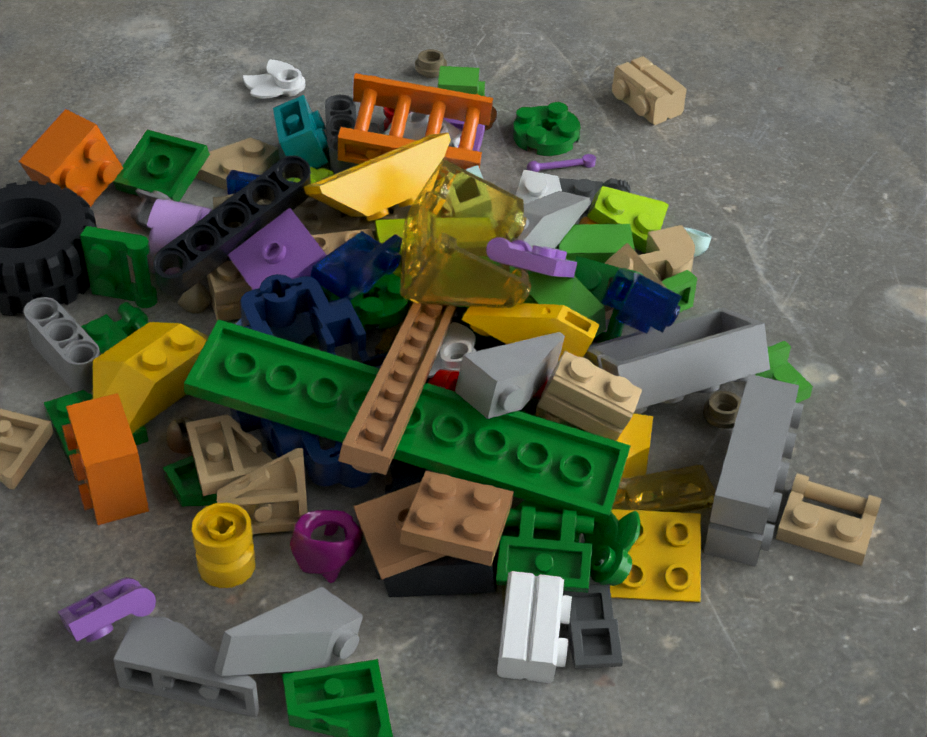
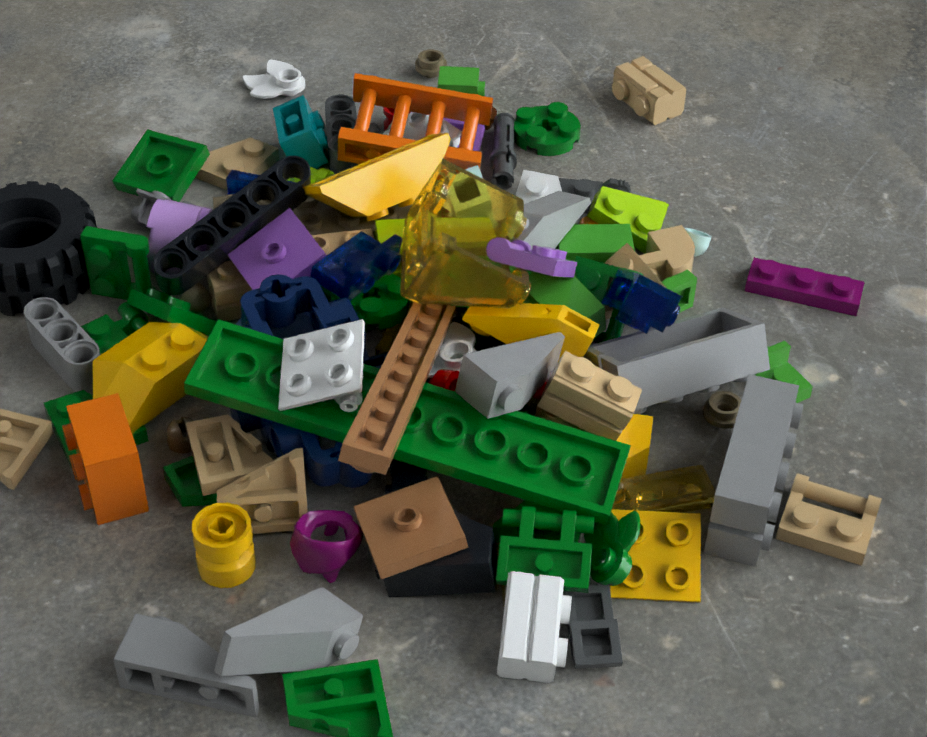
orange brick [18,109,123,207] -> none
medium lavender plate [58,577,156,642] -> none
medium nougat plate [400,471,514,566] -> none
medium lavender hinge [527,154,596,172] -> none
none -> green wing [126,287,217,335]
none -> white hinge [278,319,365,412]
none -> dark grey pin [489,113,517,190]
none -> magenta plate [745,257,865,316]

